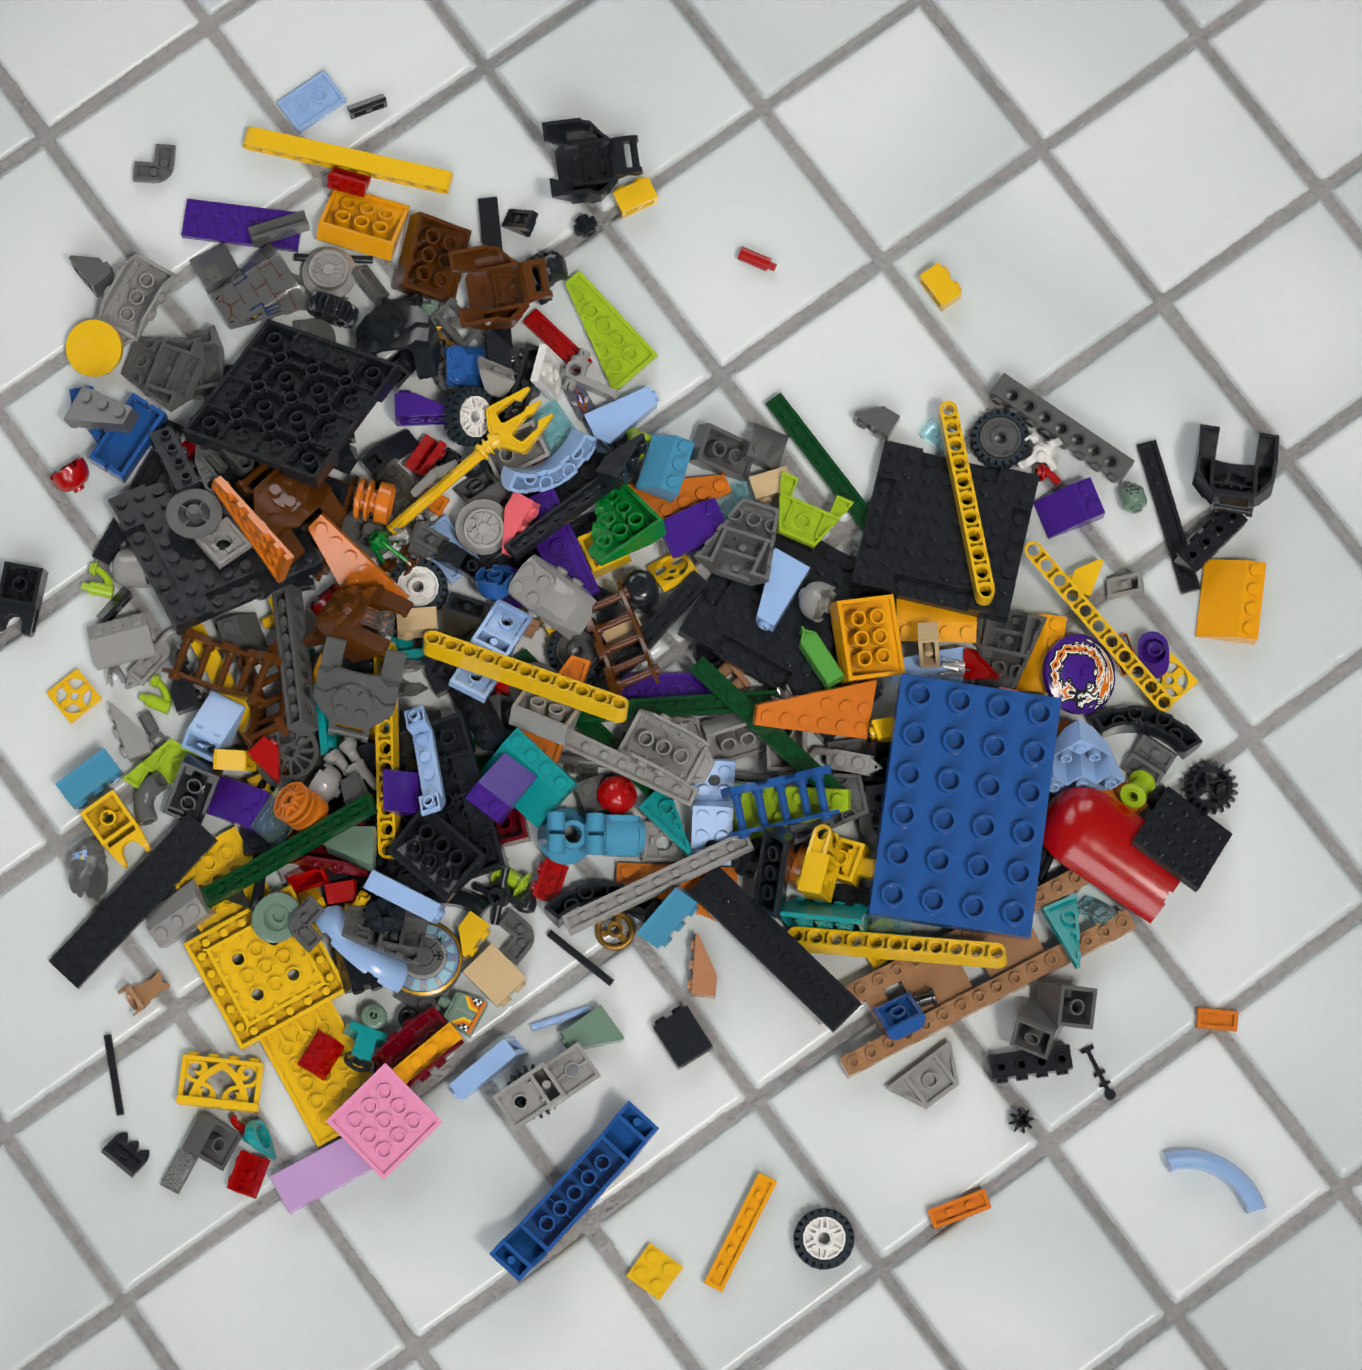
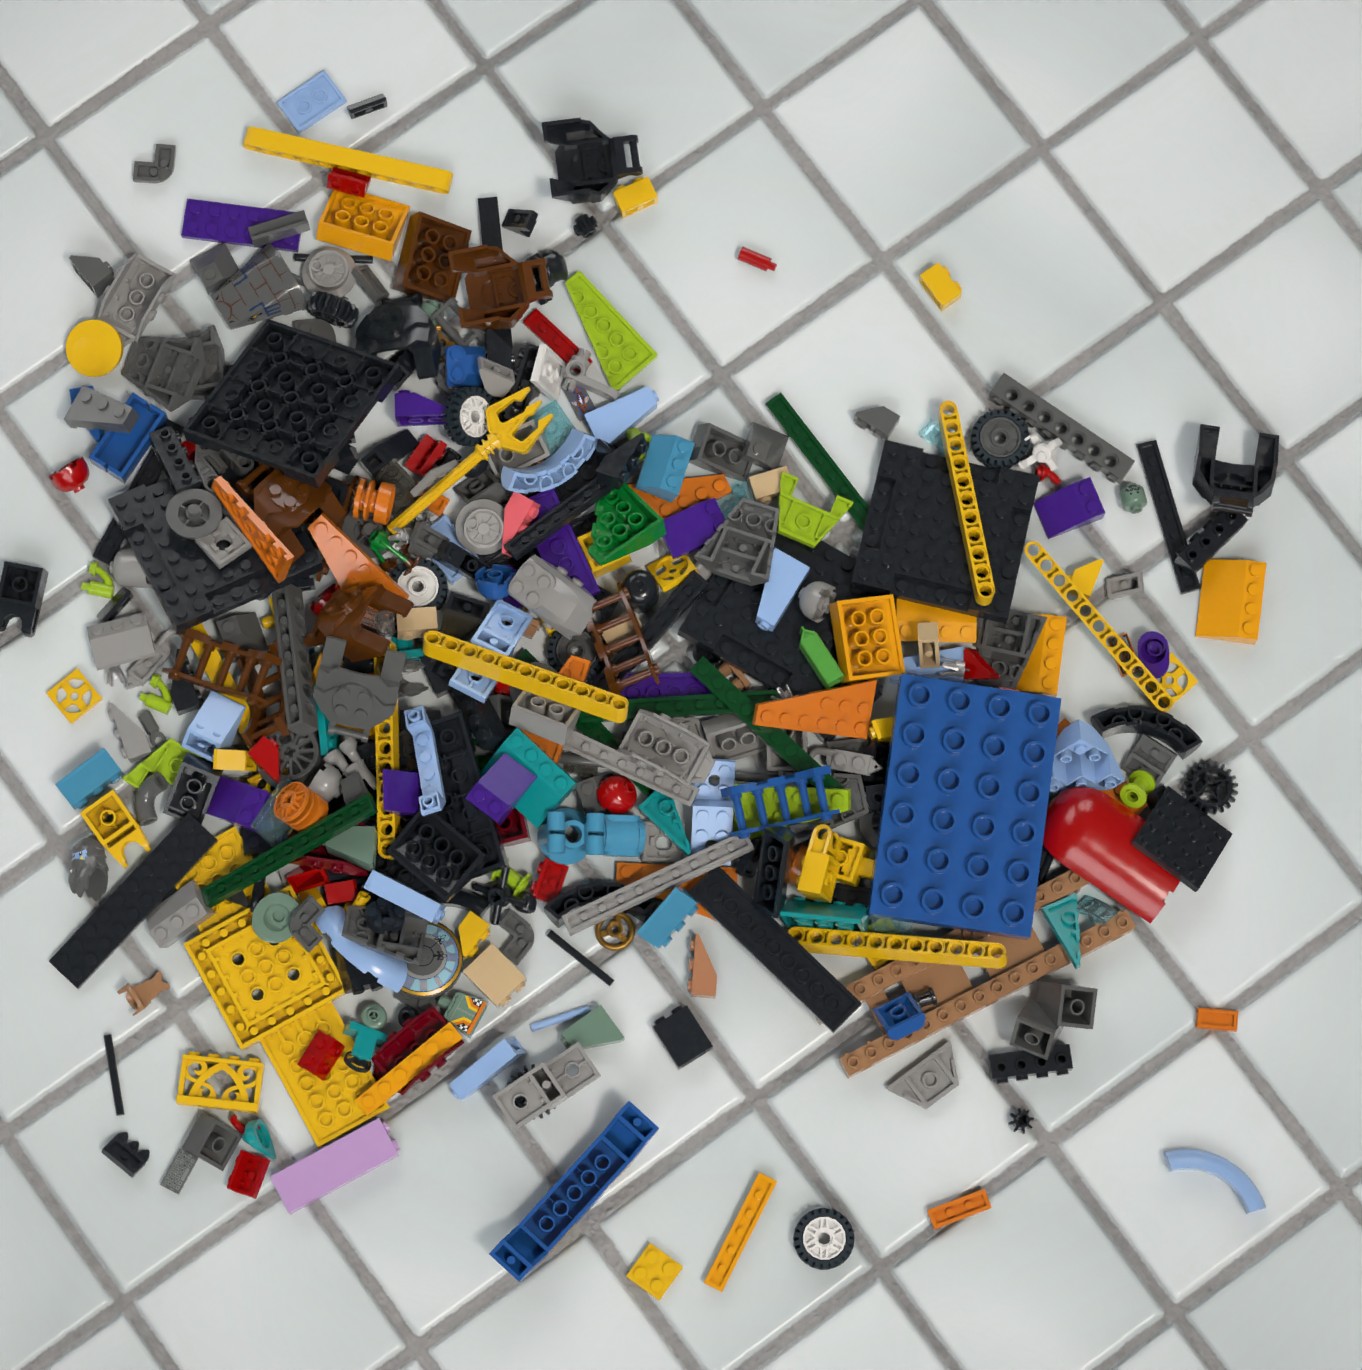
bright pink plate [326,1063,443,1180] -> none
dish [1042,634,1115,715] -> none
black piece [1080,1045,1116,1100] -> none

